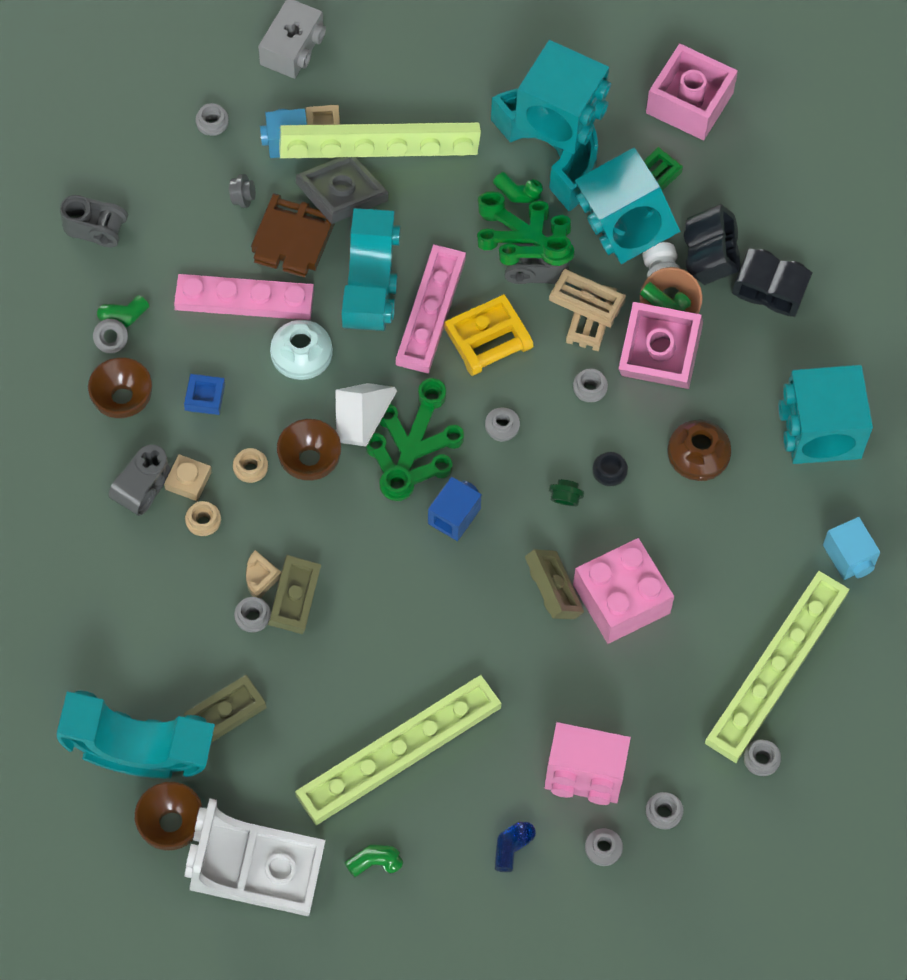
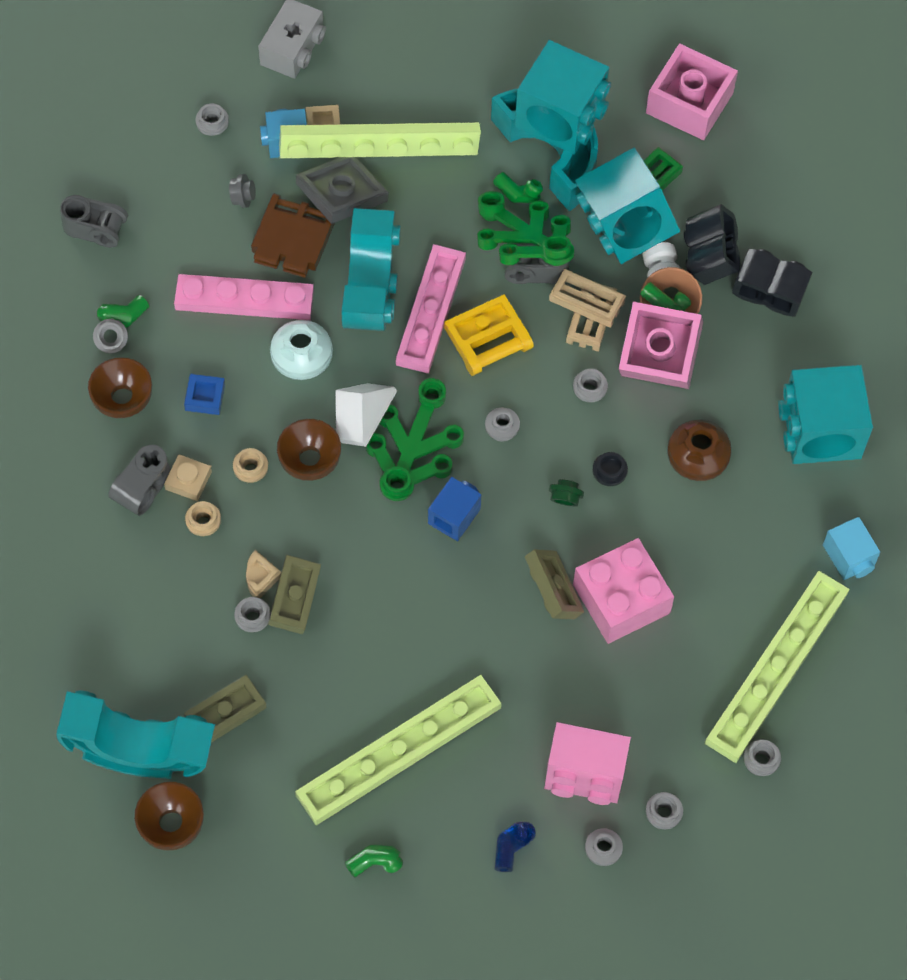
white bracket [184,799,325,916] -> none

